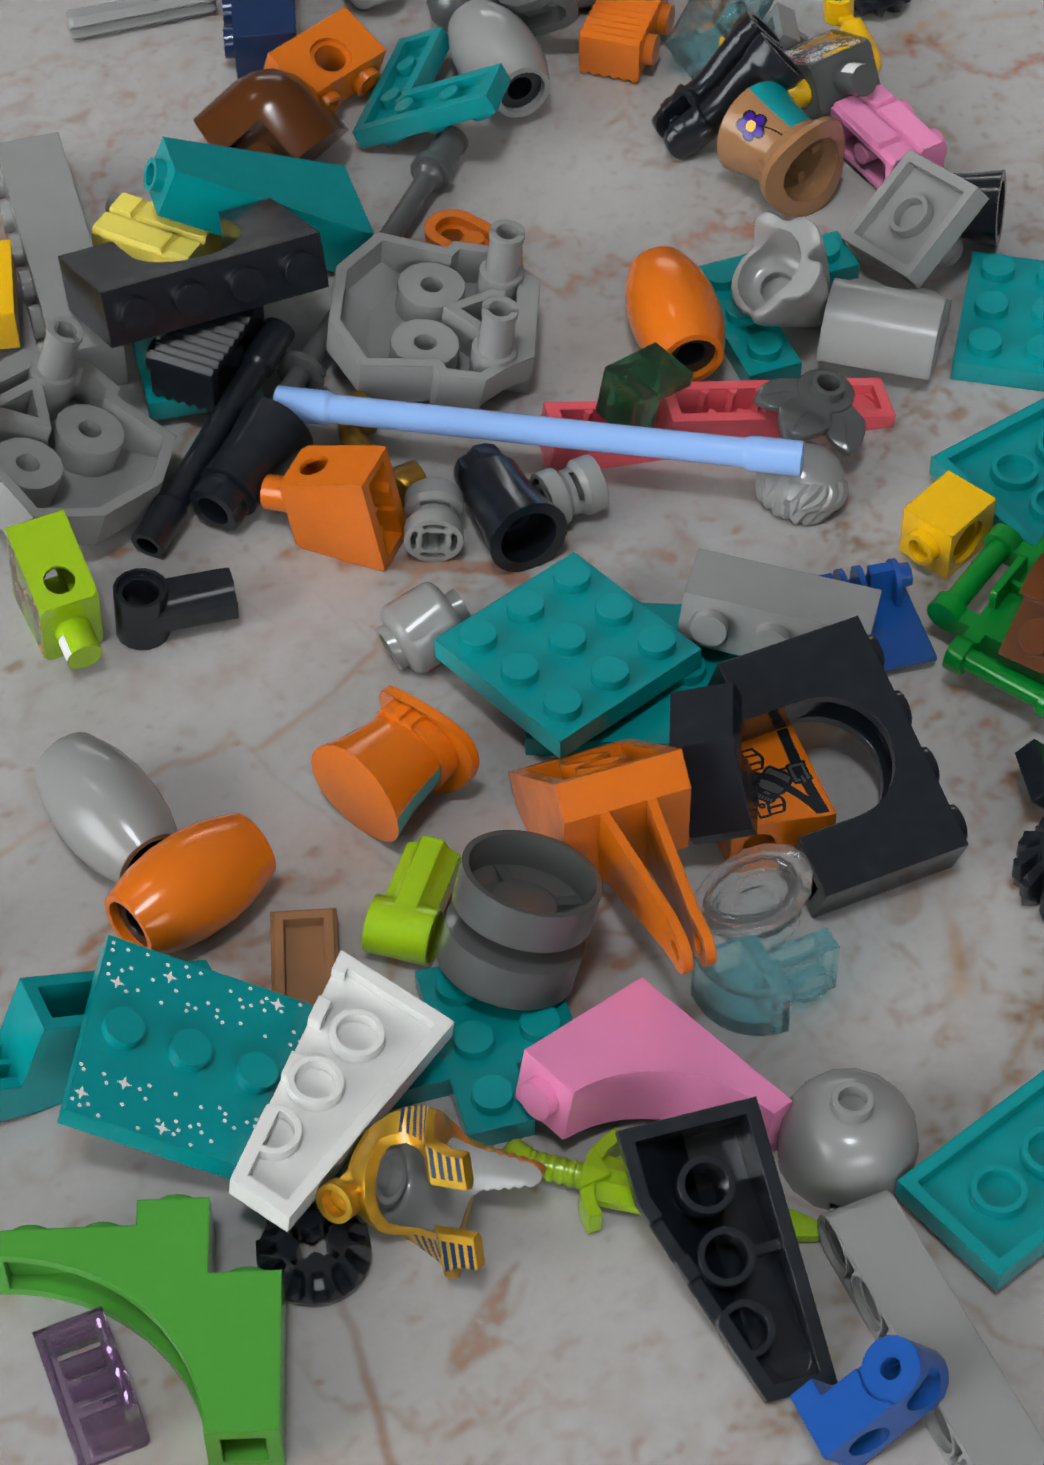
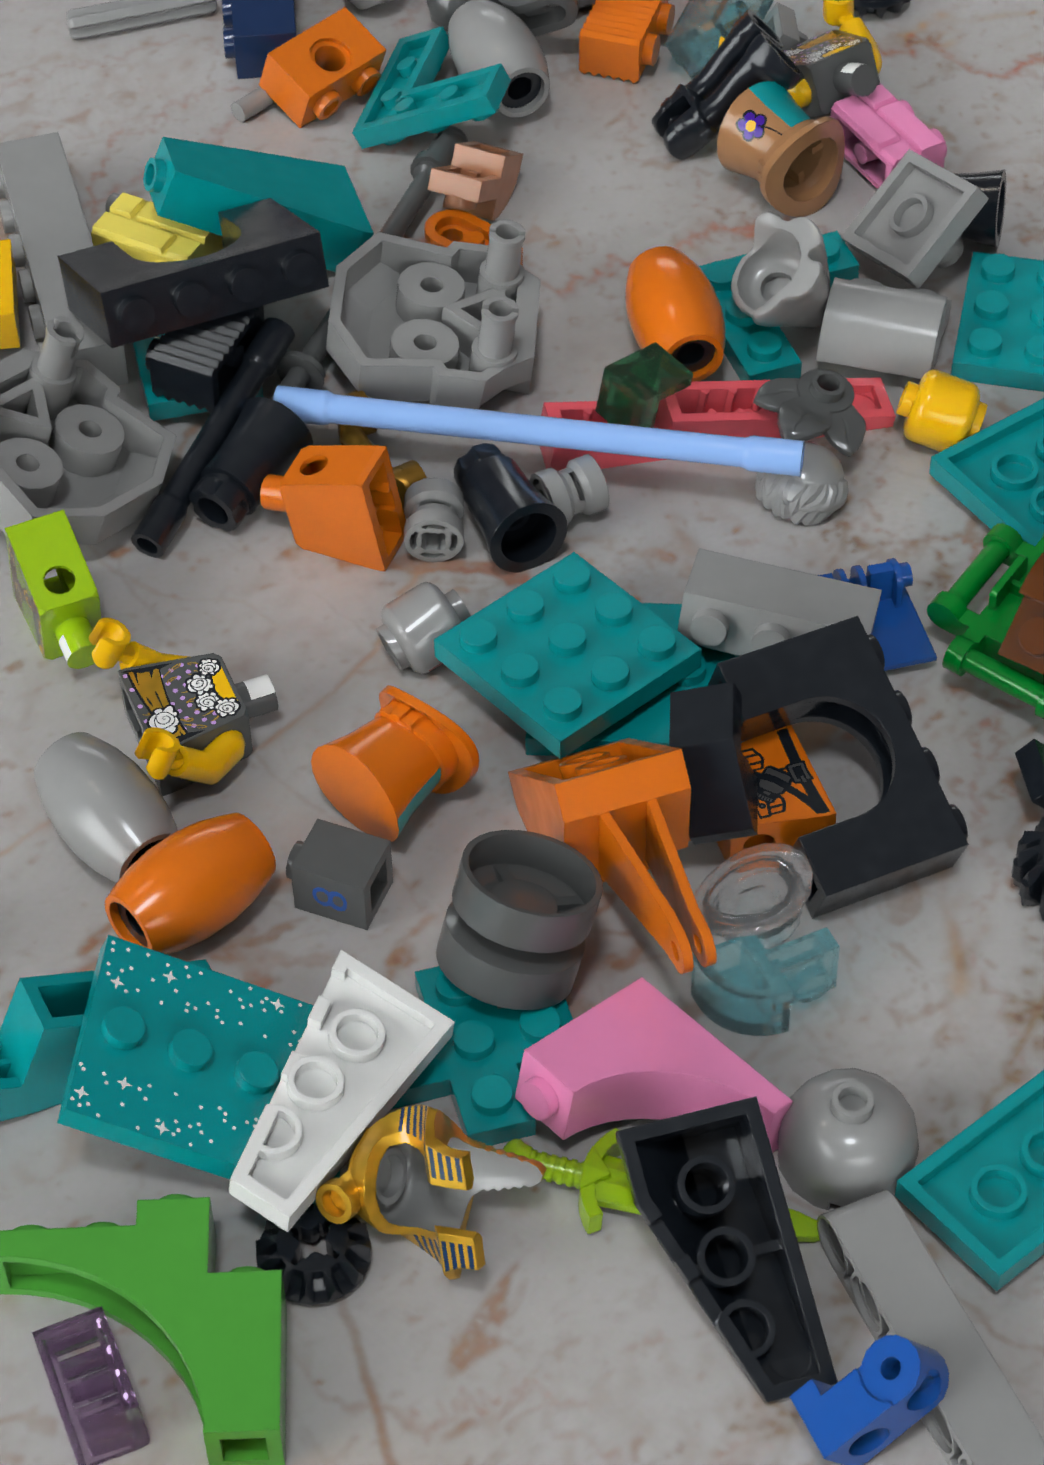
black piece [113,567,238,650] -> none
reddish brown brick [193,68,349,161] -> none
medium nougat tile [270,908,339,1005] -> none
lime piece [362,835,461,967] -> none
yellow brick [899,470,997,579] -> none
none -> torso [88,617,278,796]
none -> dark grey brick [286,818,393,930]
none -> nougat brick [427,141,523,221]
none -> yellow head [896,369,987,452]

